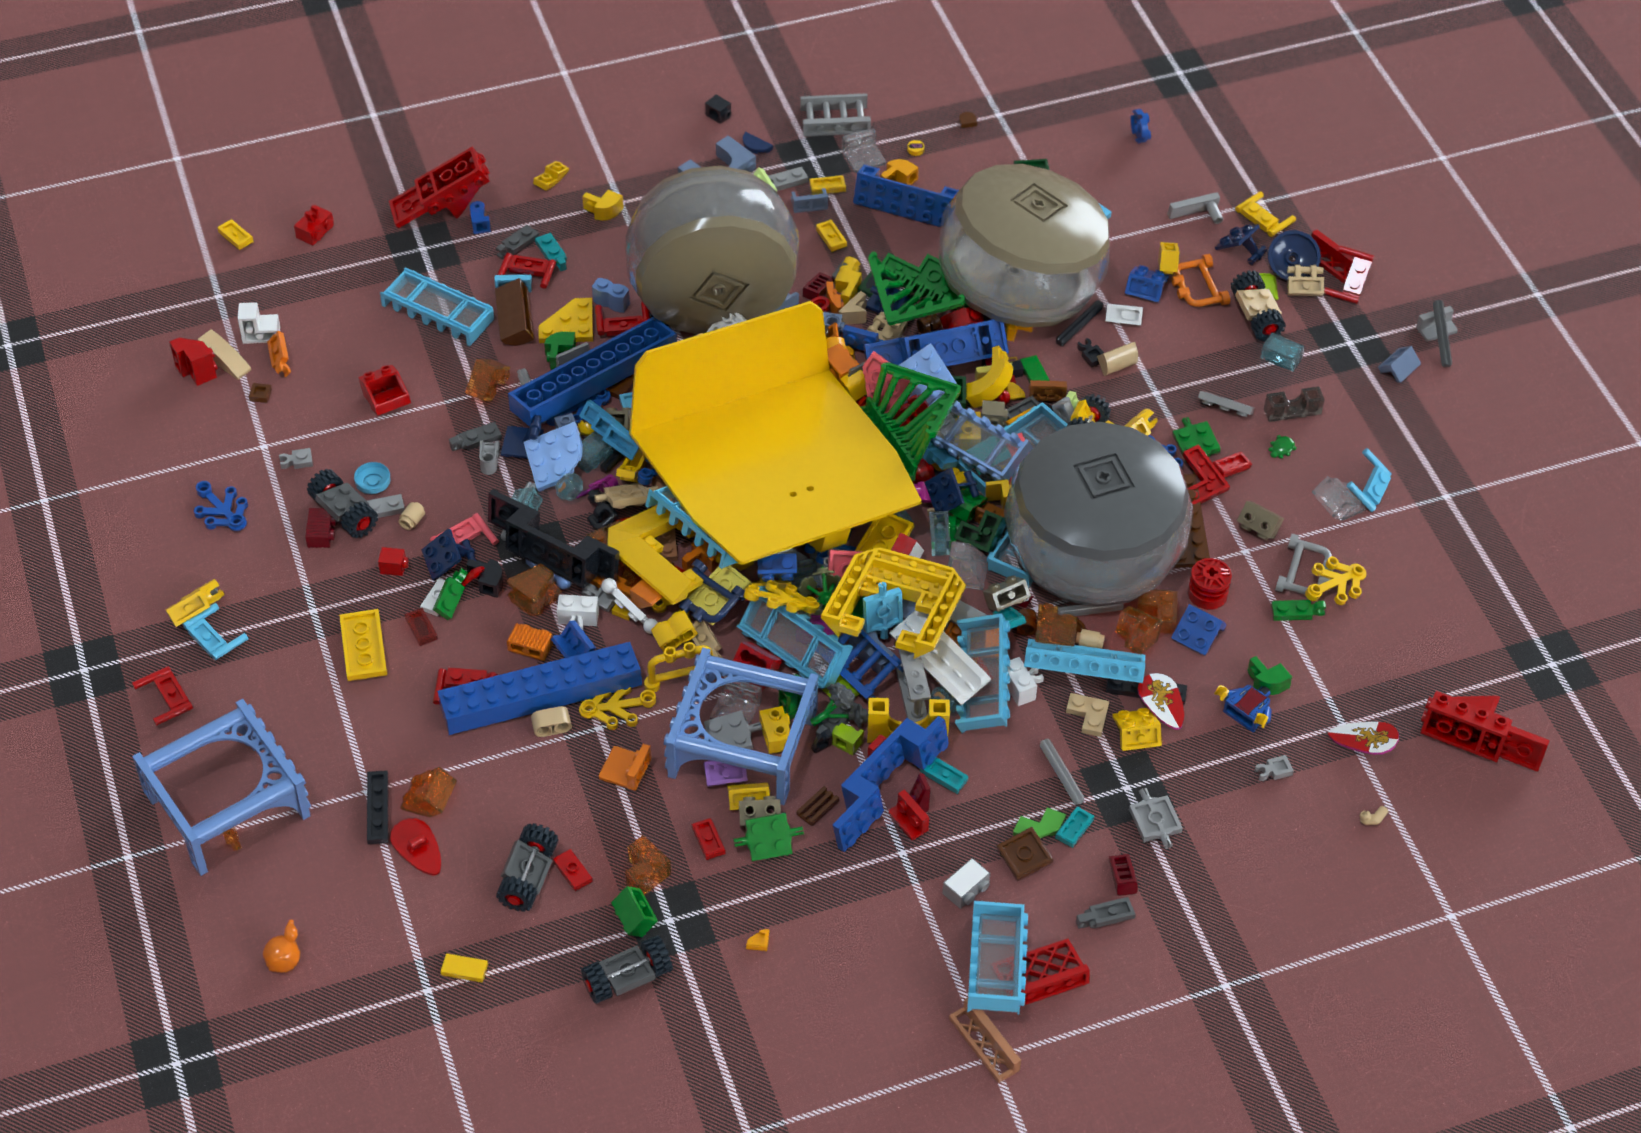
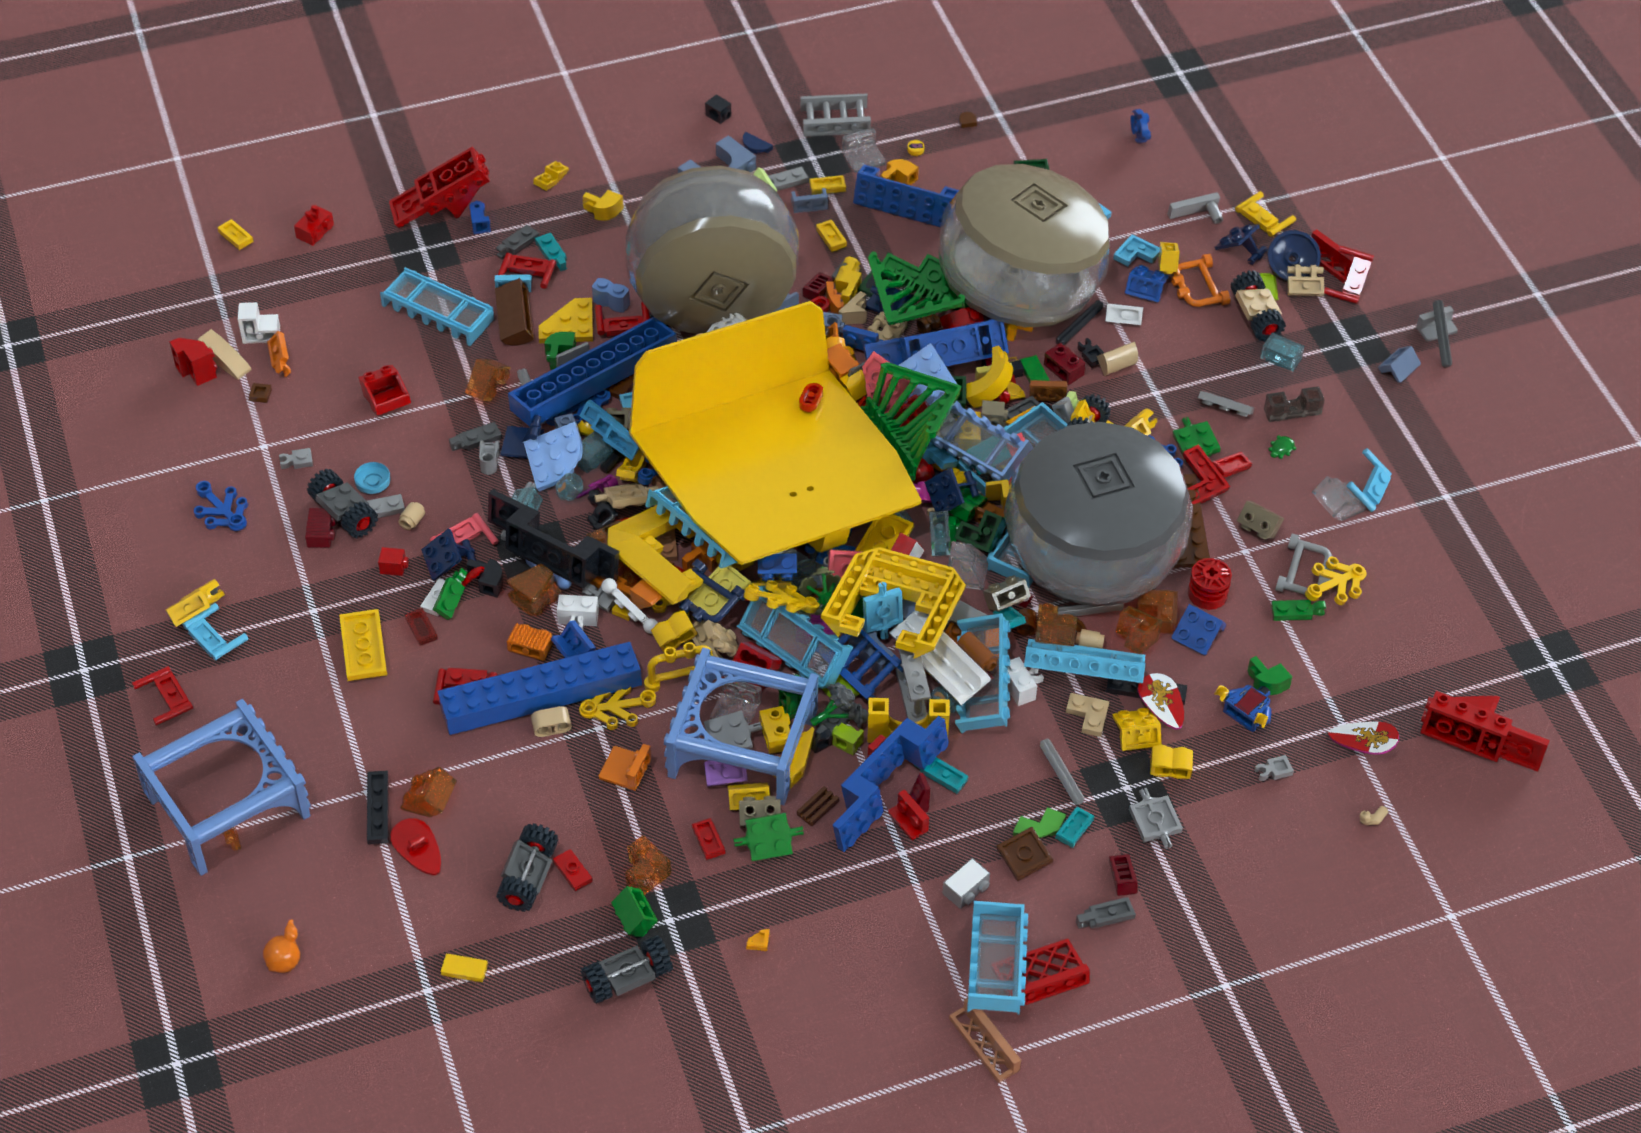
none -> tan plate [703,620,738,658]
none -> yellow slope [772,727,814,789]
none -> red plate [799,383,823,412]
none -> dark orange brick [957,632,998,672]
none -> dark red brick [1044,343,1086,385]
none -> medium azure plate [1113,234,1159,266]
none -> yellow brick [1150,745,1193,779]

